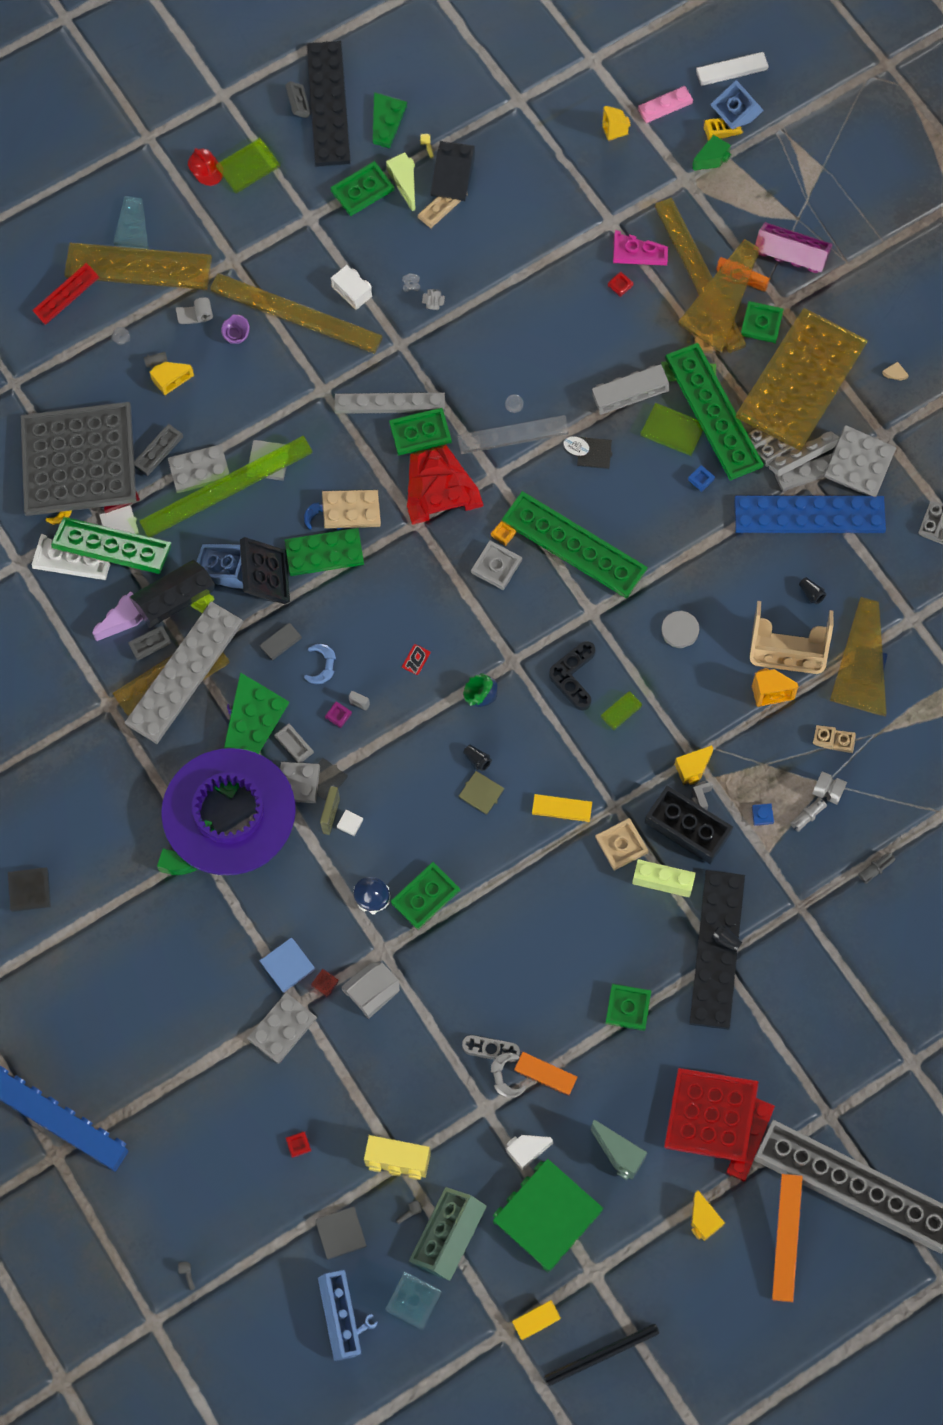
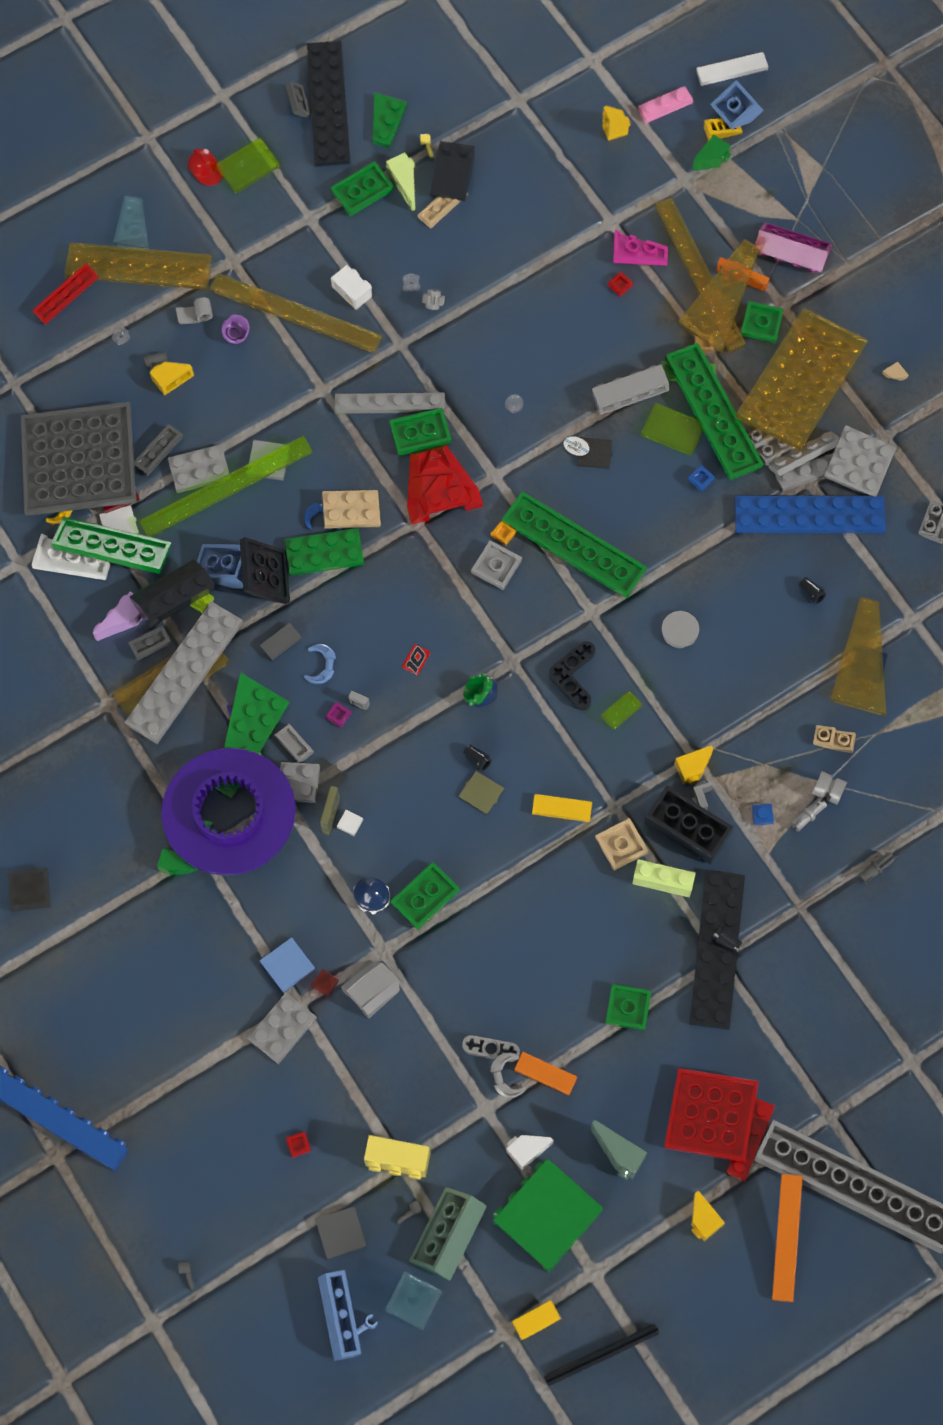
clear tile [457,415,569,454] -> none
tan windscreen [750,601,834,674] -> none
light orange slope [752,668,798,707] -> none

